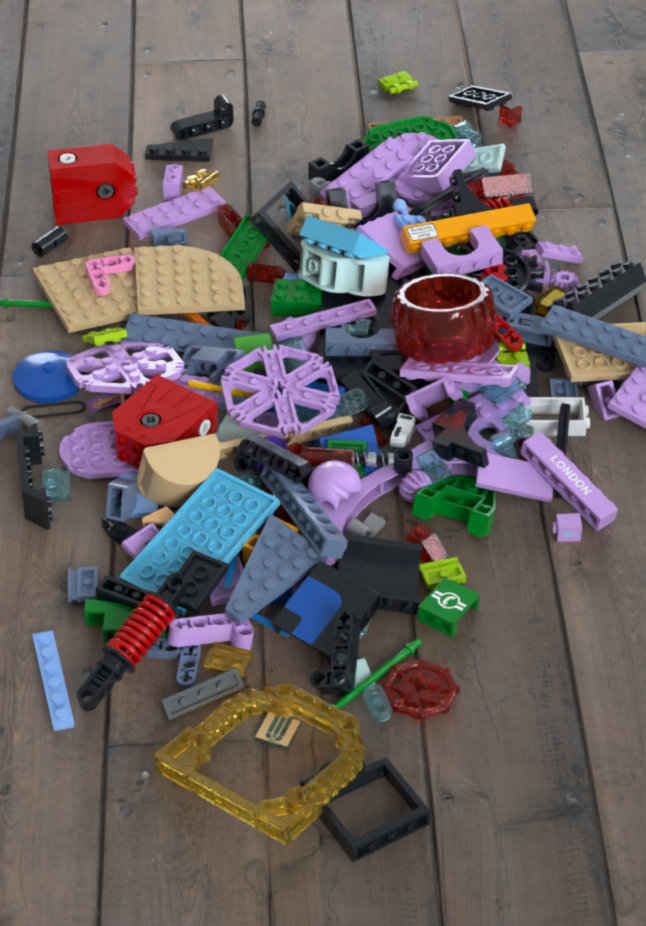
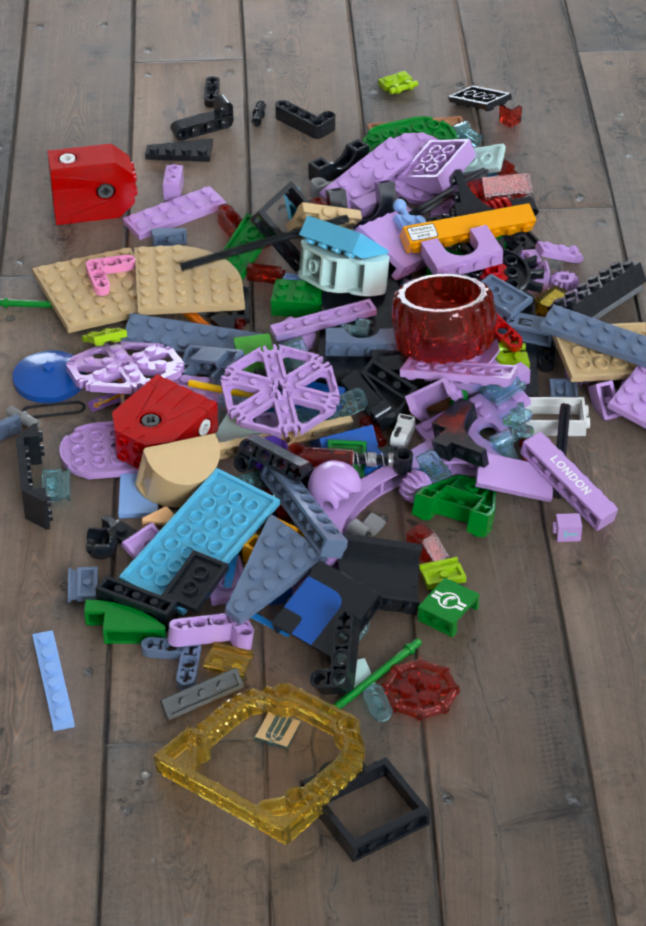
black pin [31,226,67,257] -> none
piece [77,573,187,711] -> none
sand blue torso [106,478,138,522] -> none
clear yellow plate [182,169,220,189] -> none
none -> black hair [86,527,118,560]
none -> black axle [179,214,350,272]
none -> black beam [204,76,220,108]
none -> black beam [275,100,336,139]

